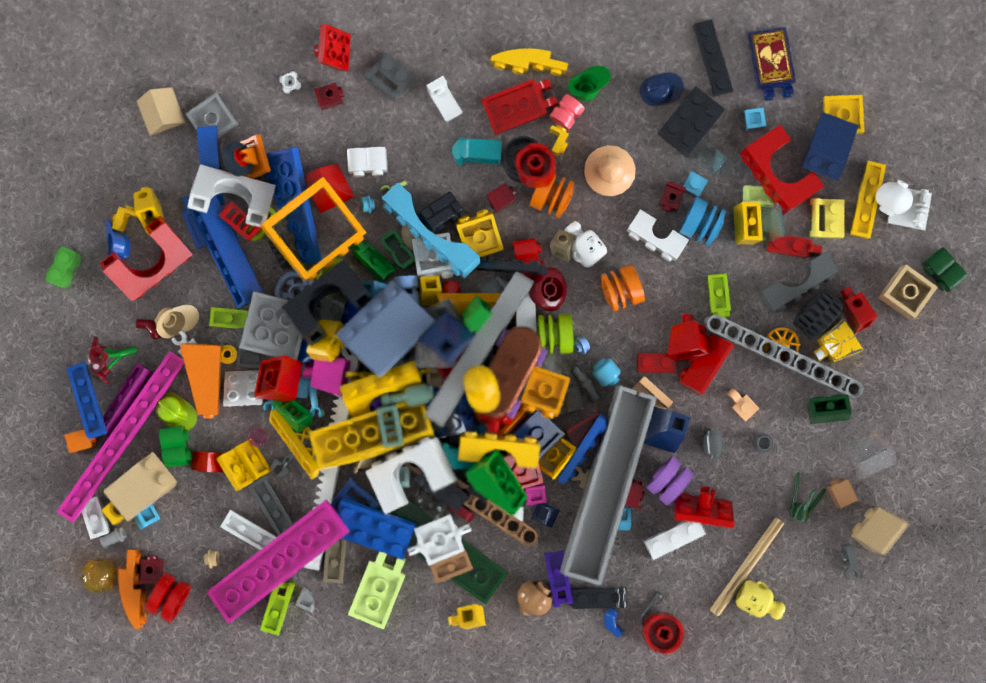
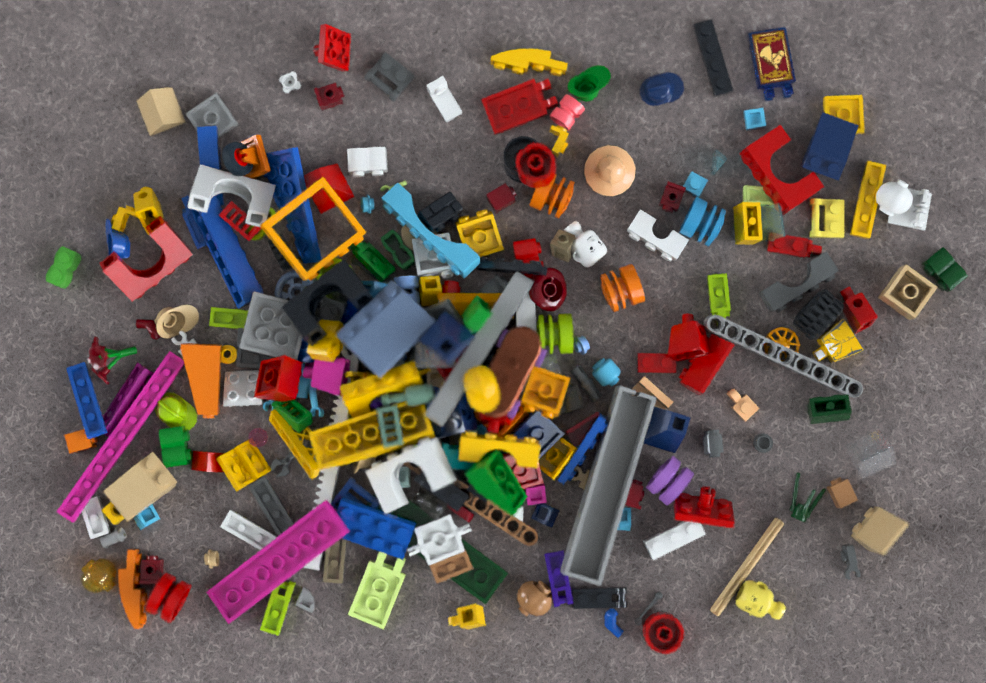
teal piece [452,137,502,166] -> none
black piece [657,86,725,158] -> none

